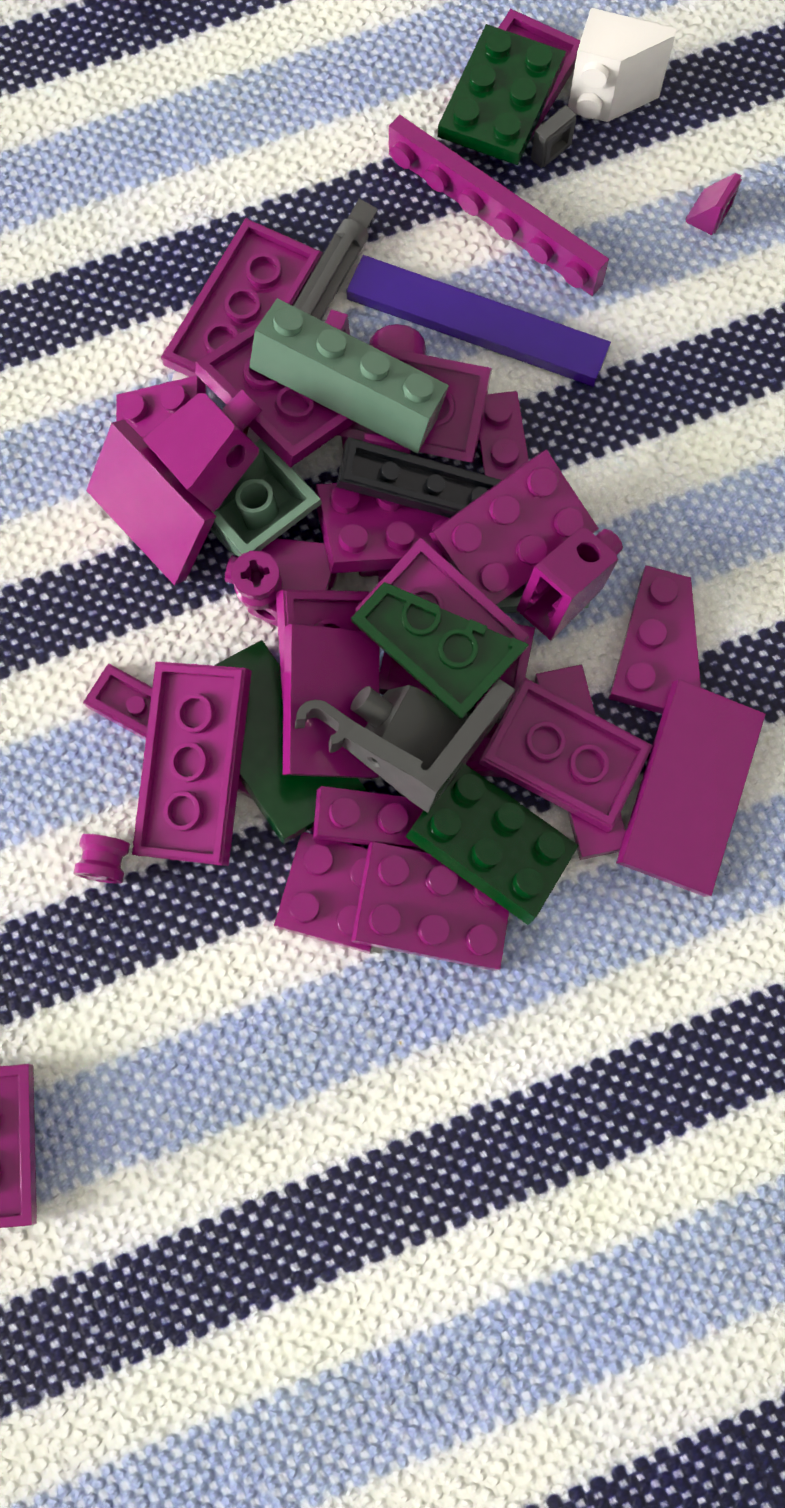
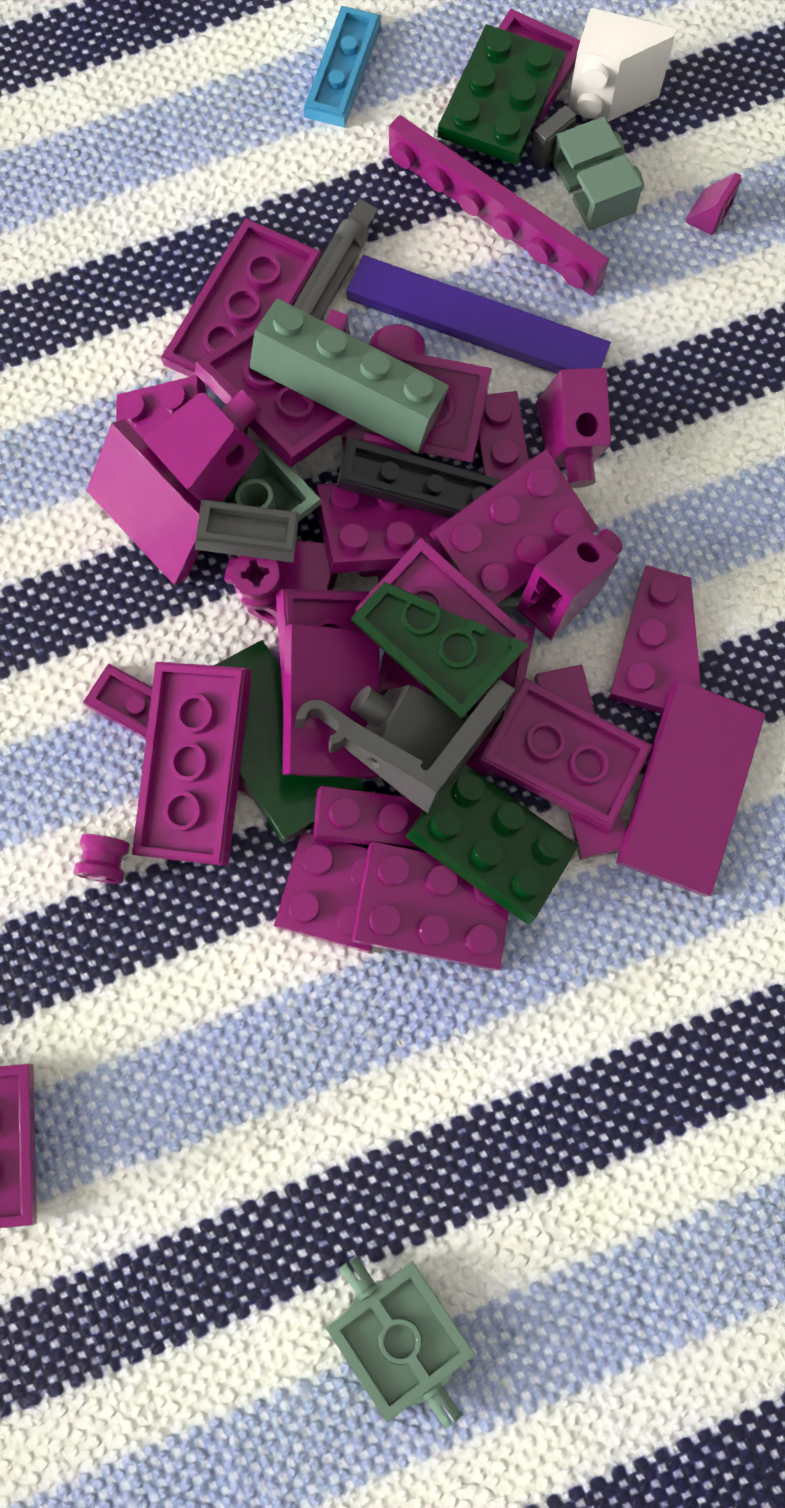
none -> dark grey tile [195,499,299,563]
none -> dark azure tile [304,5,381,128]
none -> sand green plate [325,1255,475,1429]
none -> magenta torso [536,368,611,488]
none -> sand green piece [552,116,644,231]

